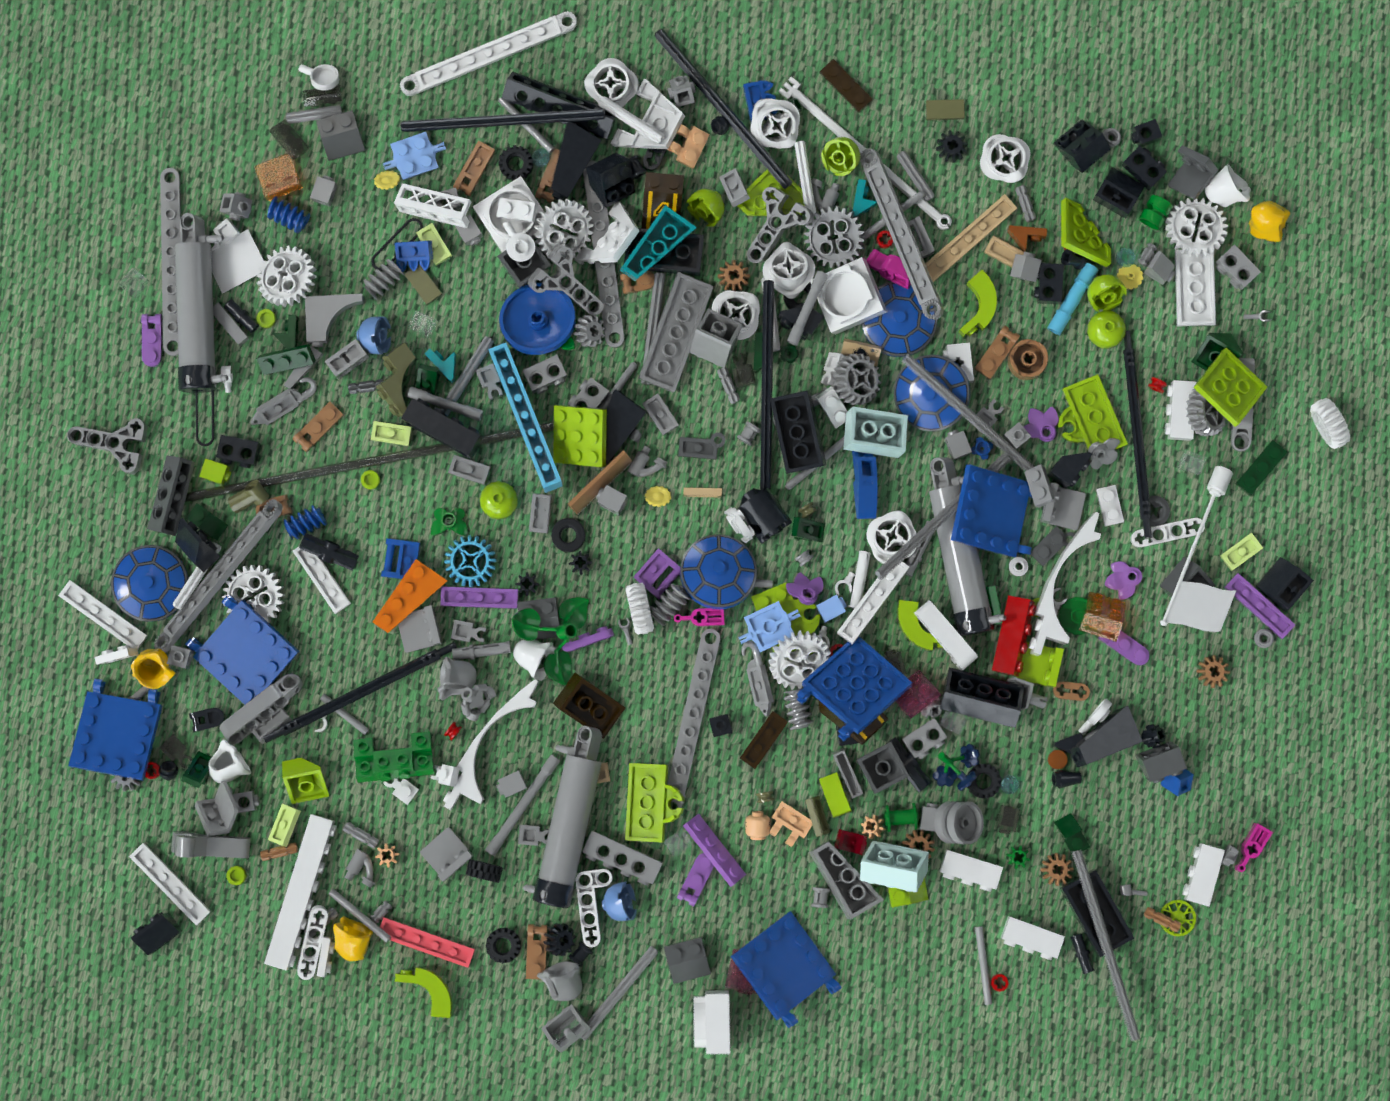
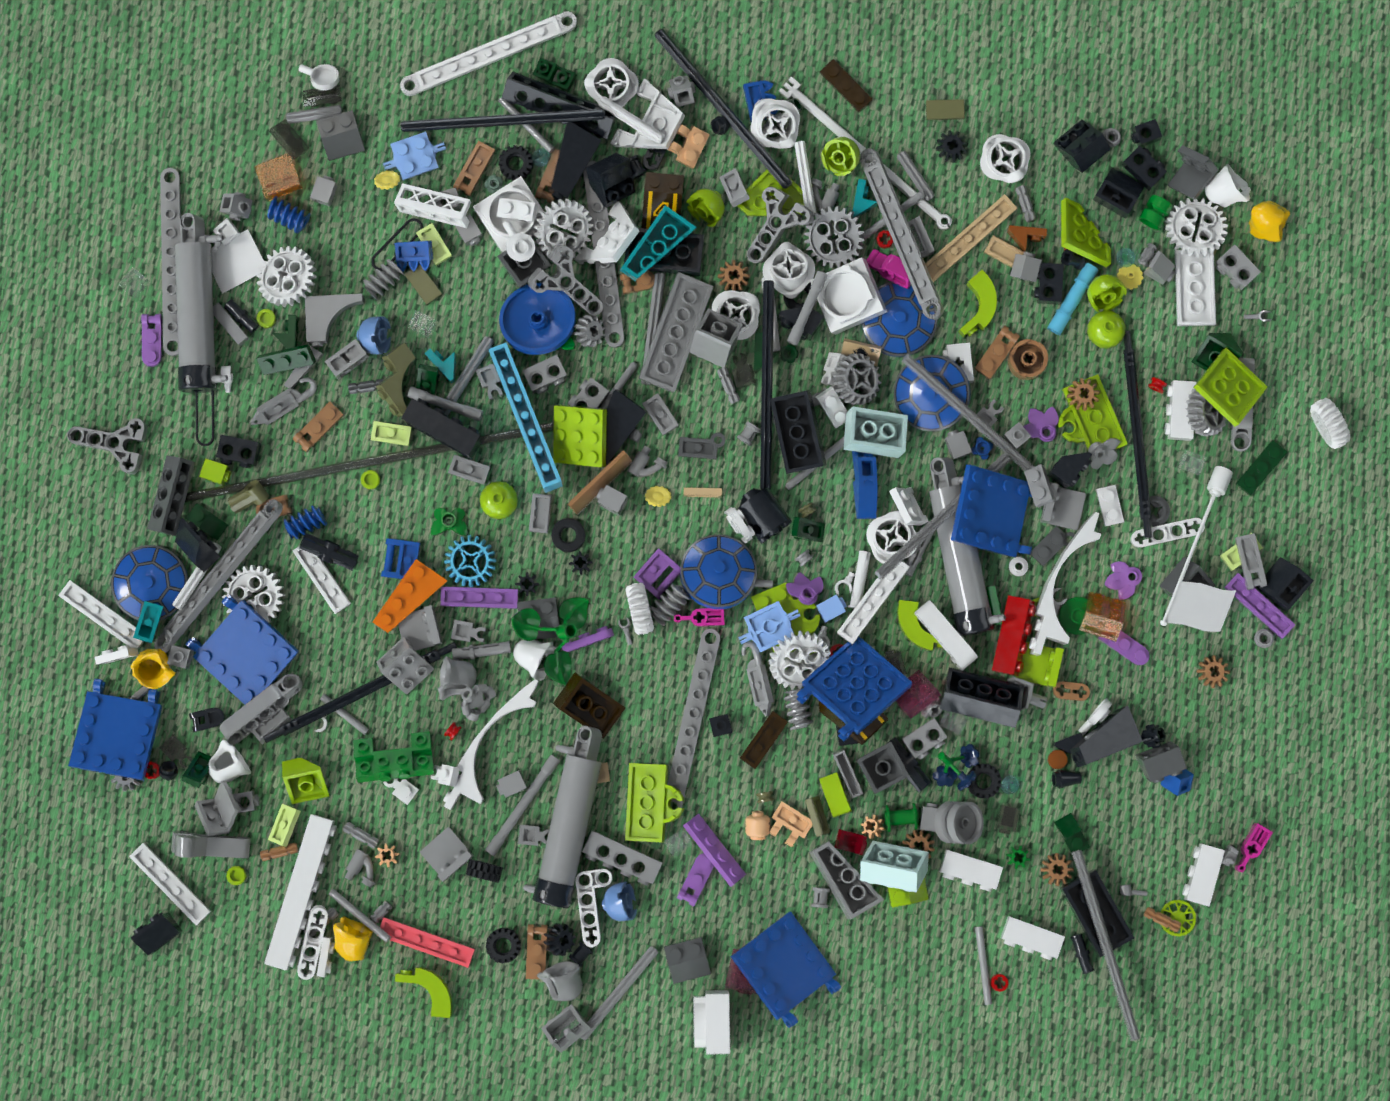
none -> teal slope [133,601,163,643]
none -> light grey bracket [376,637,434,694]
none -> sand green plate [485,175,503,194]
none -> dark green slope [533,57,577,92]
none -> white plate [889,487,928,526]
none -> medium nougat gear [1067,378,1100,411]
none -> light grey plate [1235,533,1267,590]

